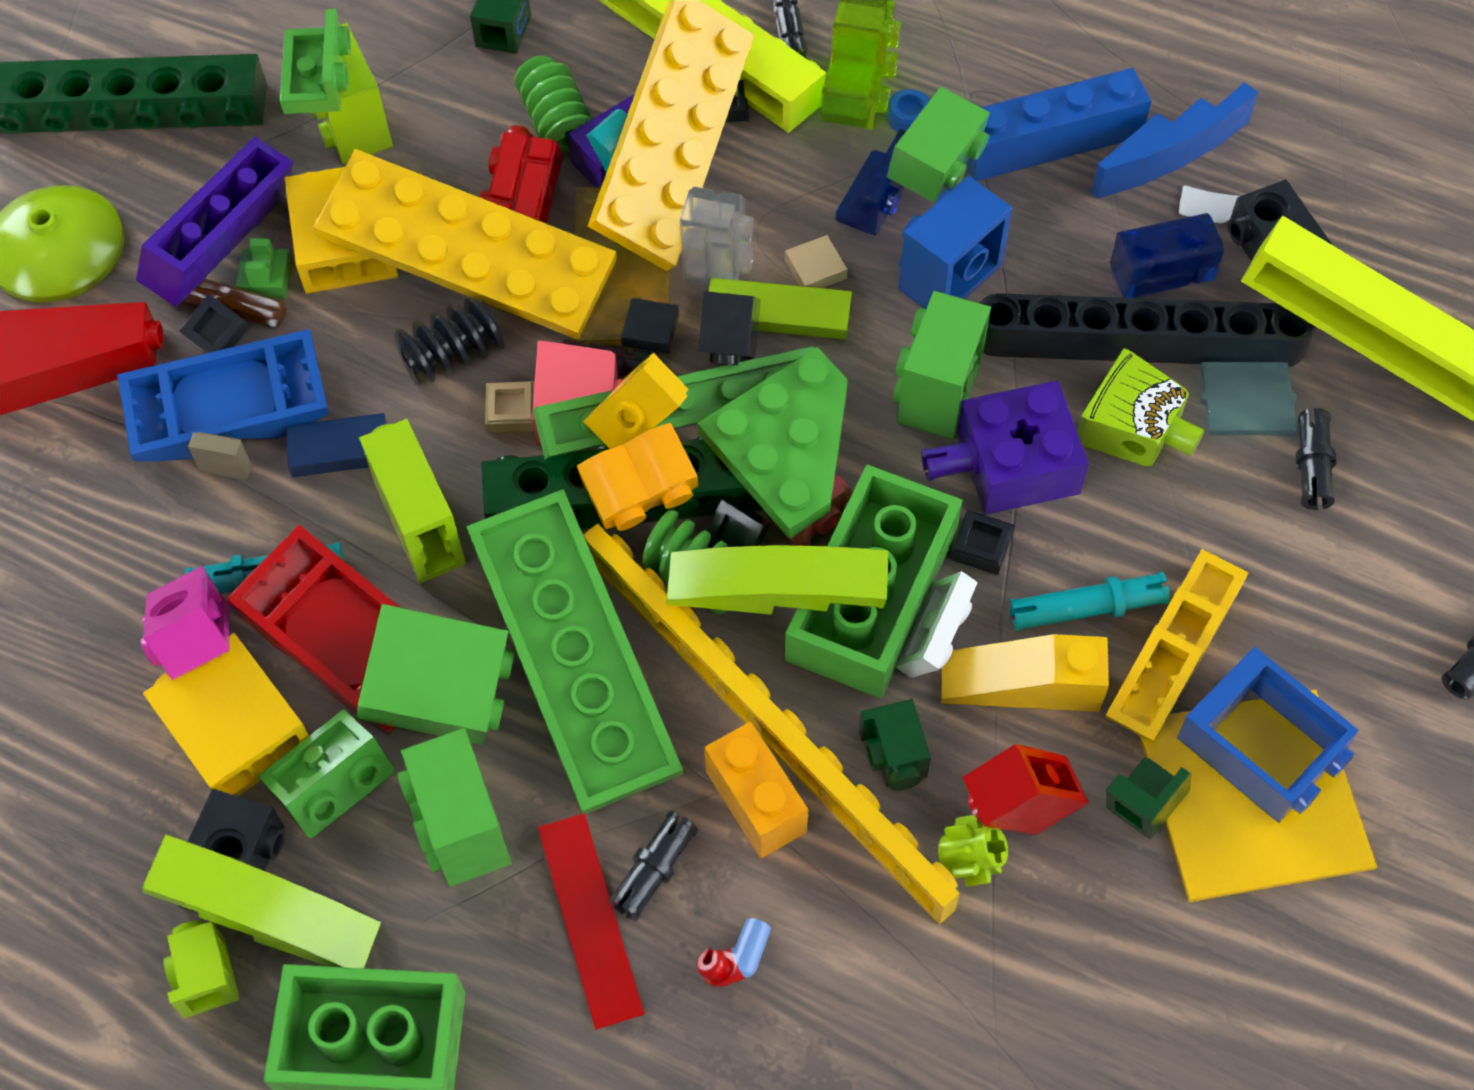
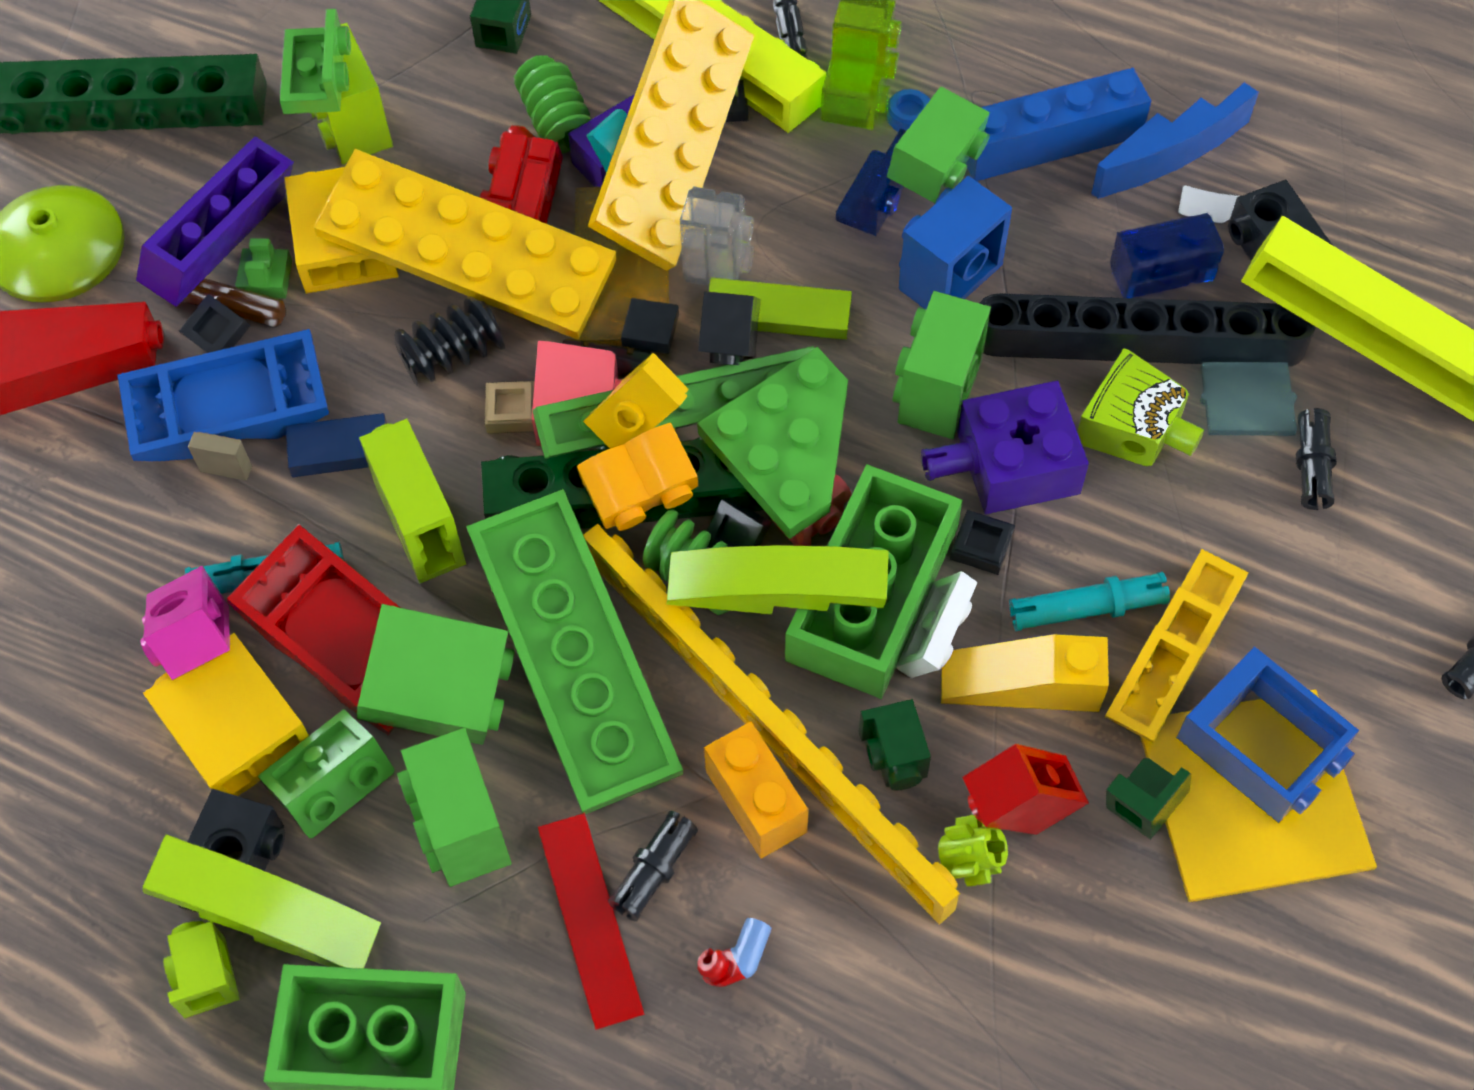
tan tile [785,235,848,288] -> none

